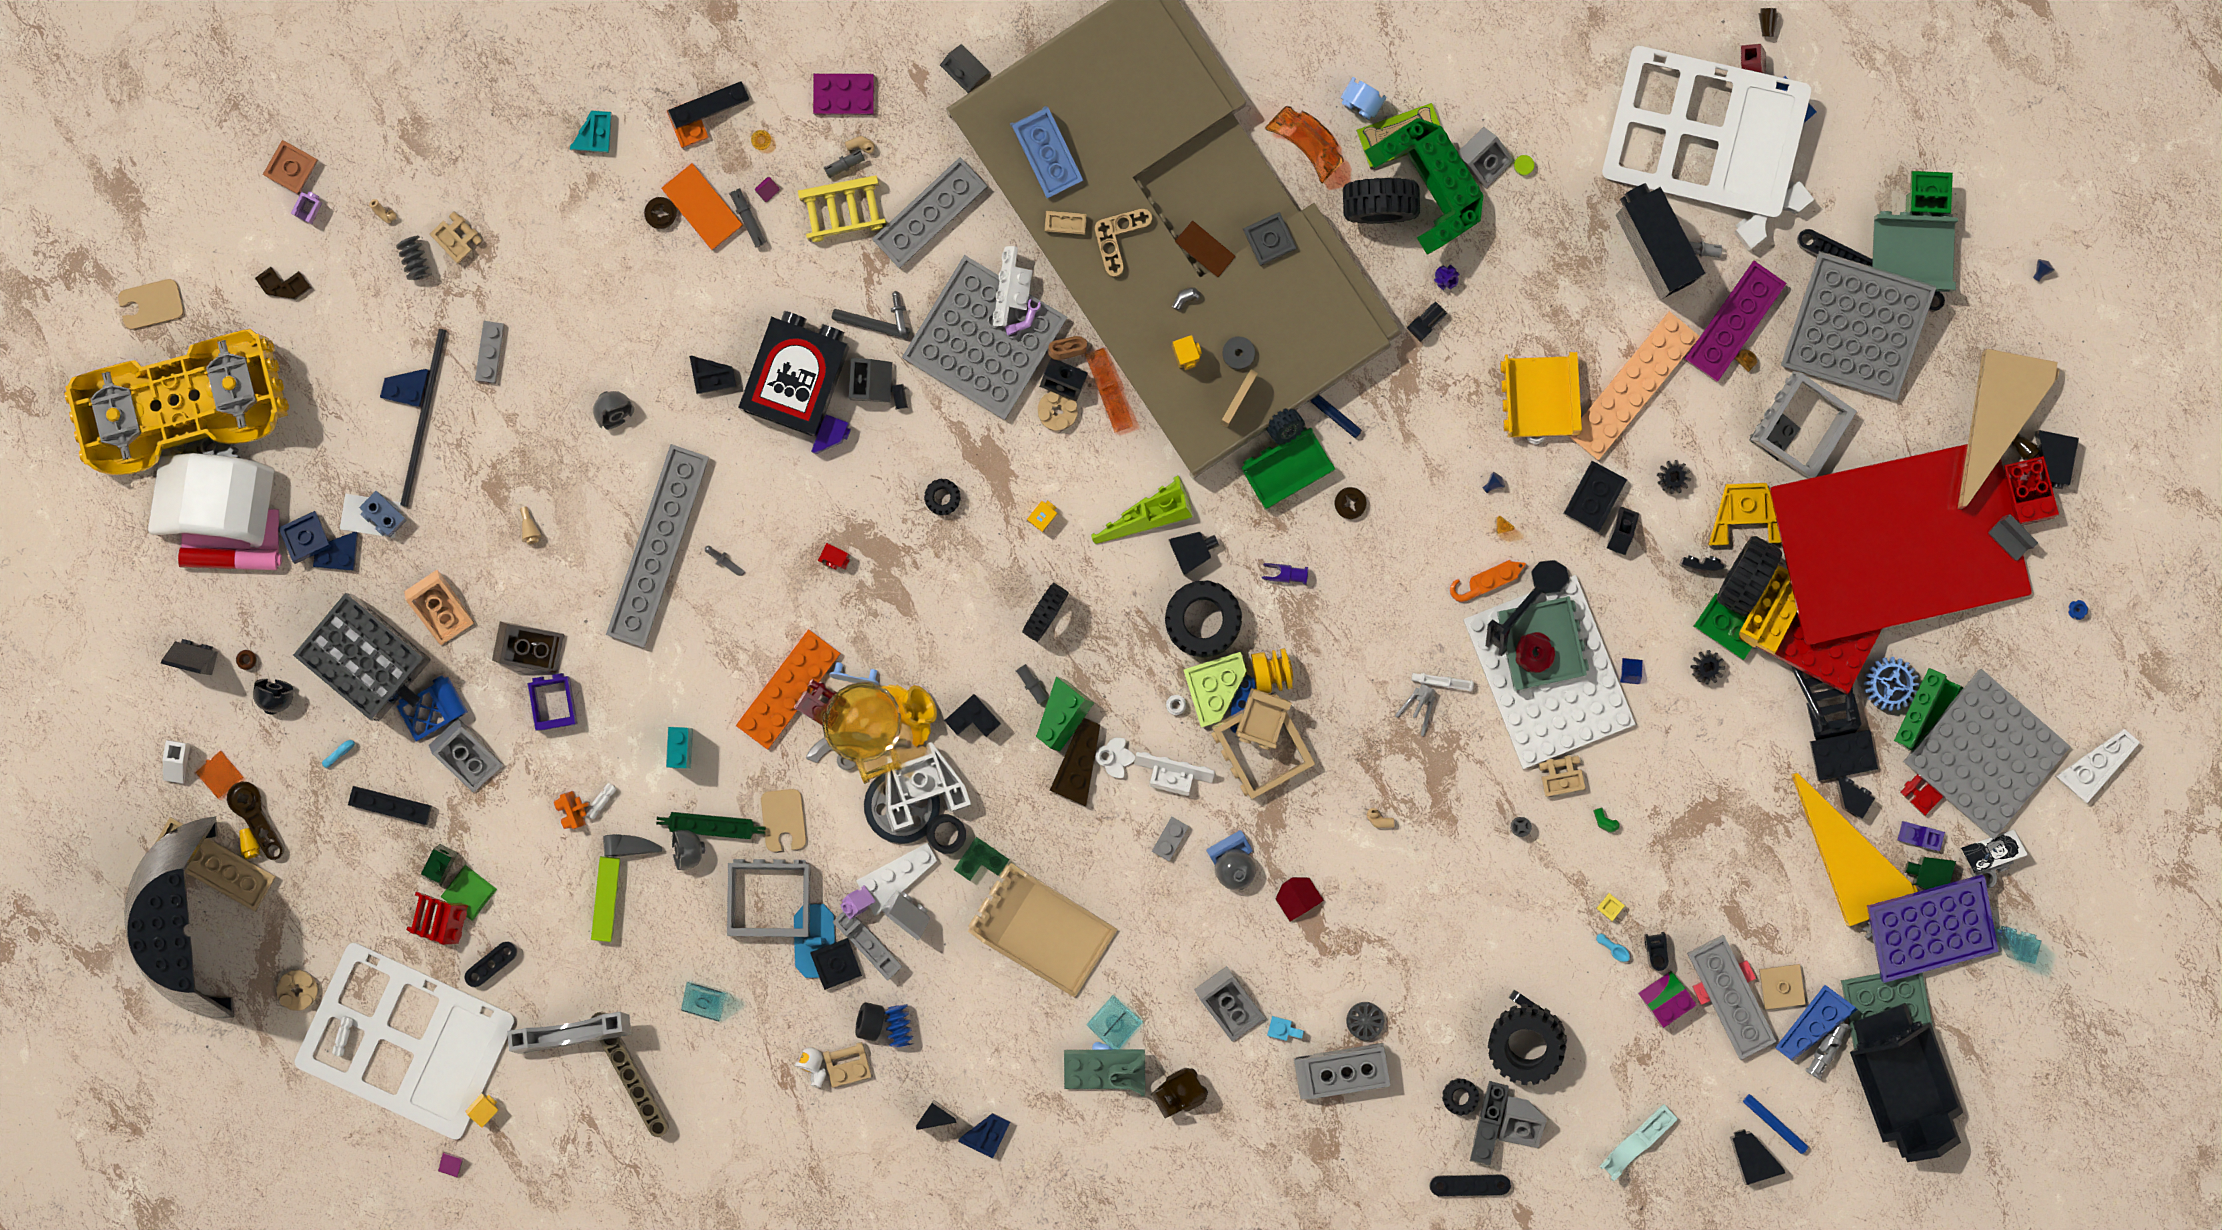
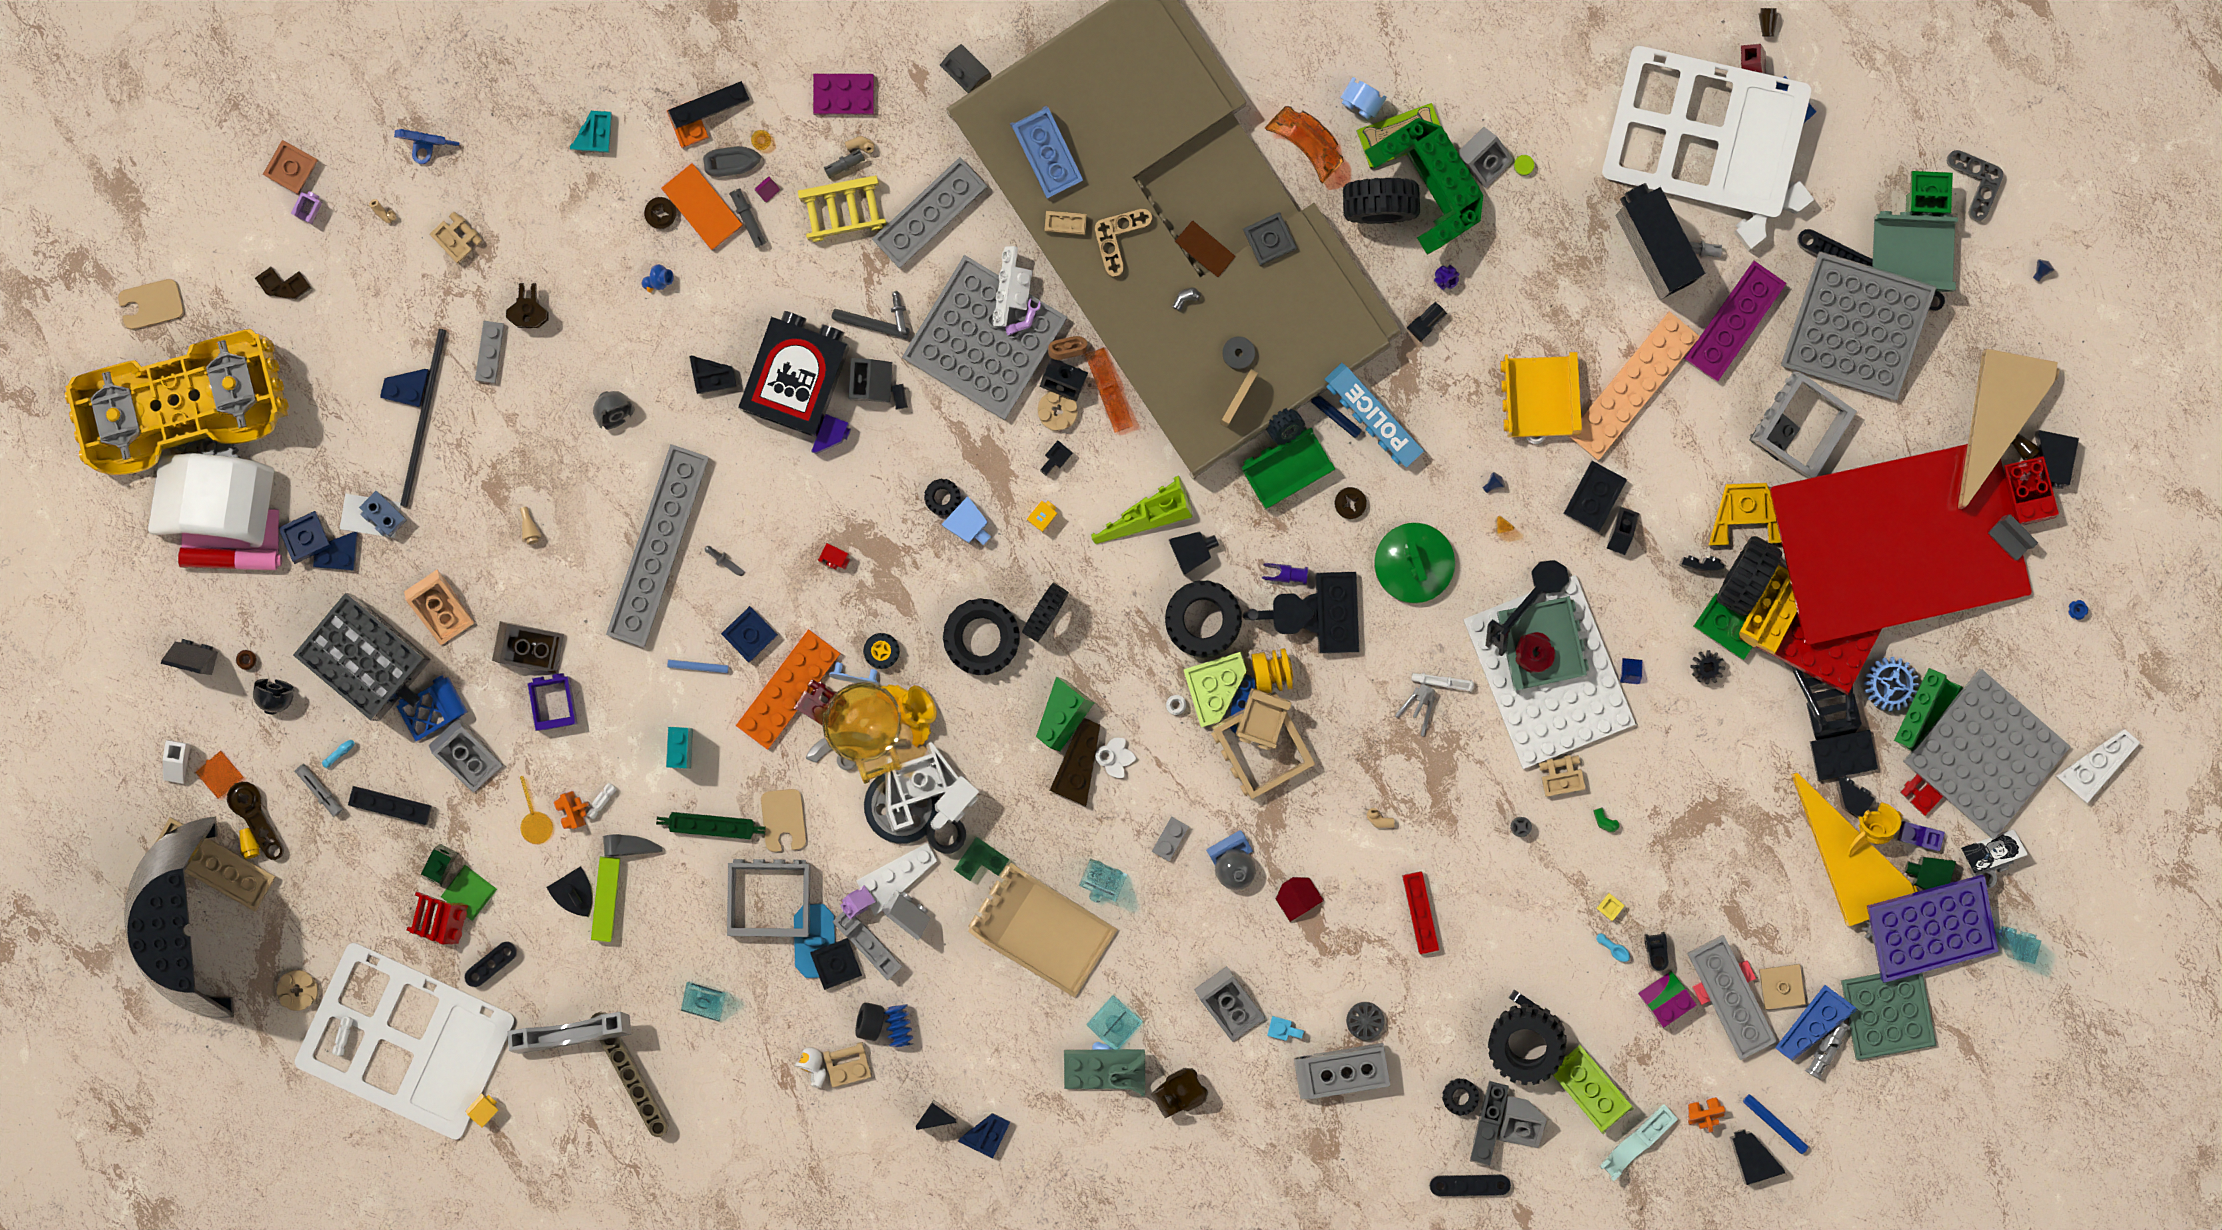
dark grey piece [396,235,432,280] -> none
magenta slope [438,1152,464,1177] -> none
dark grey cylinder [672,830,705,870] -> none
black brick [944,694,1001,737] -> none
dark grey pin [1015,664,1048,704] -> none
white bracket [1134,752,1215,796] -> none
yellow brick [1172,335,1202,370] -> none
orange plate [1450,560,1526,602] -> none
black gear [1657,460,1691,494] -> none
pearl gold plate [1734,349,1757,372] -> none
black panel [1850,1003,1963,1163] -> none
none -> light grey pin [294,763,343,817]
none -> blue piece [394,129,460,164]
none -> dark brown hinge [506,283,549,328]
none -> clear yellow piece [520,776,553,844]
none -> black shield [546,866,592,917]
none -> blue animal [642,264,674,293]
none -> medium blue bar [667,660,729,673]
none -> dark grey piece [703,146,761,177]
none -> dark blue plate [721,606,778,663]
none -> black wheel [863,633,900,669]
none -> white hinge [930,776,979,830]
none -> light blue torso [941,496,991,545]
none -> black tyre [943,598,1020,675]
none -> black plate [1040,440,1073,476]
none -> clear light blue plate [1079,858,1128,902]
none -> black plate [1243,572,1359,654]
none -> dark azure brick [1324,363,1424,468]
none -> green bracket [1374,523,1455,603]
none -> red plate [1402,871,1439,955]
none -> lime plate [1553,1045,1634,1135]
none -> orange hips [1687,1097,1725,1133]
none -> yellow helmet [1847,802,1903,856]
none -> dark grey beam [1947,150,2003,221]

